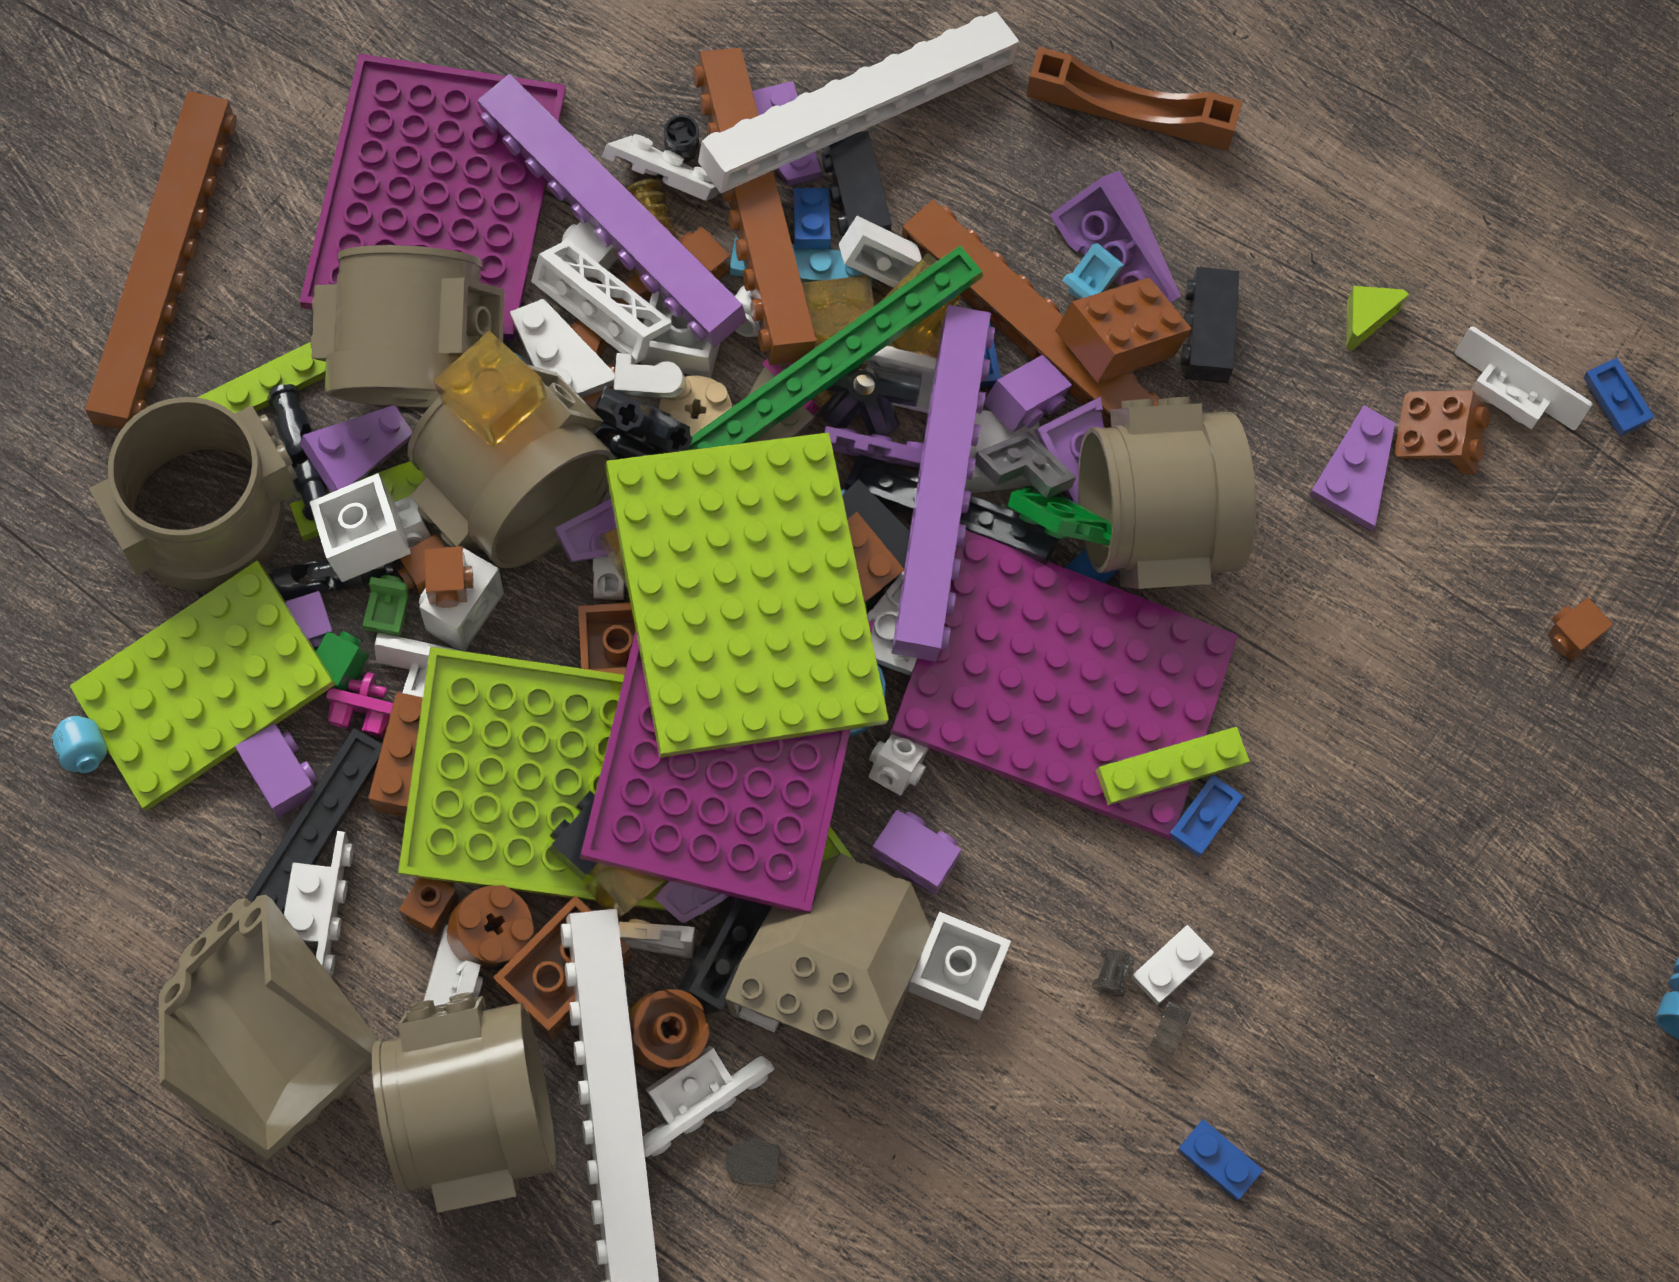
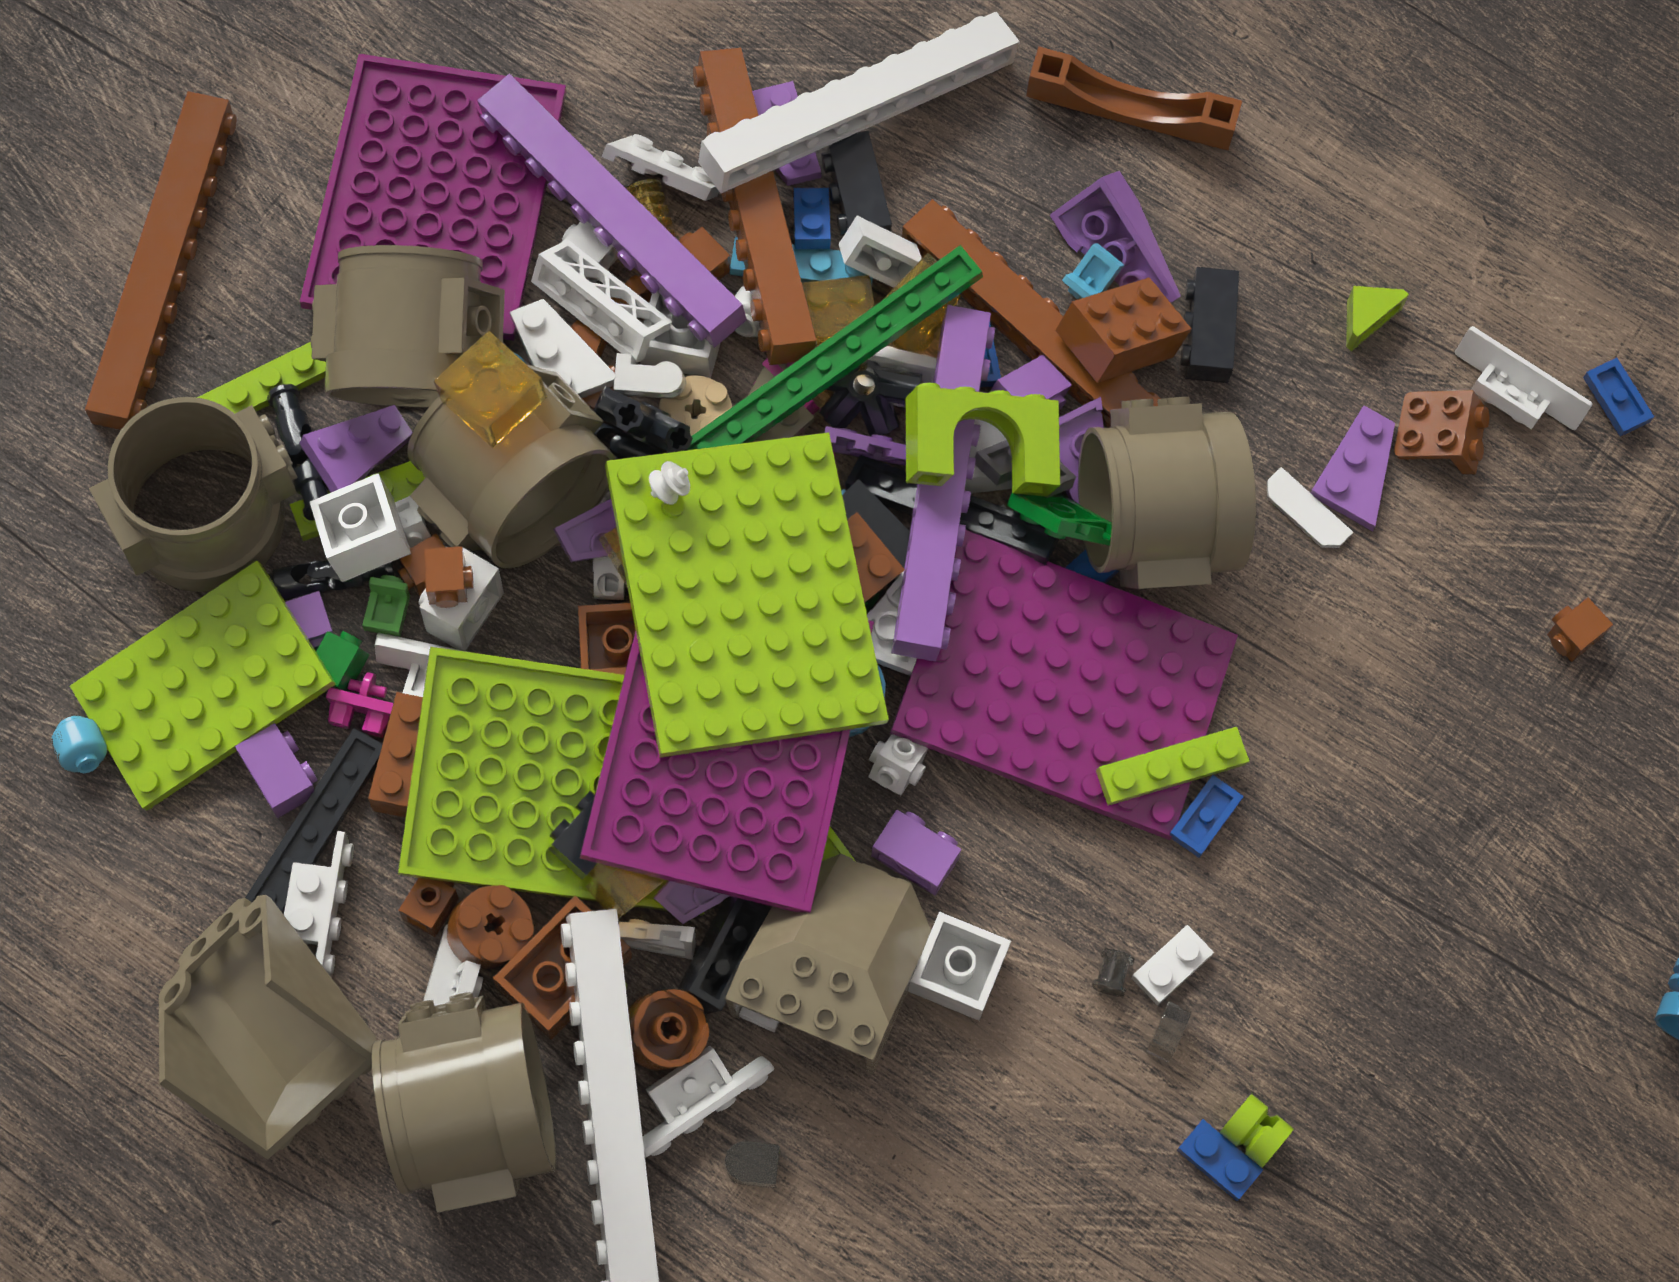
black wheel [664,114,700,162] -> none
none -> white wheel [649,461,690,504]
none -> lime arch [906,383,1060,497]
none -> lime wheel [1220,1093,1294,1168]
none -> white piece [1267,467,1353,548]

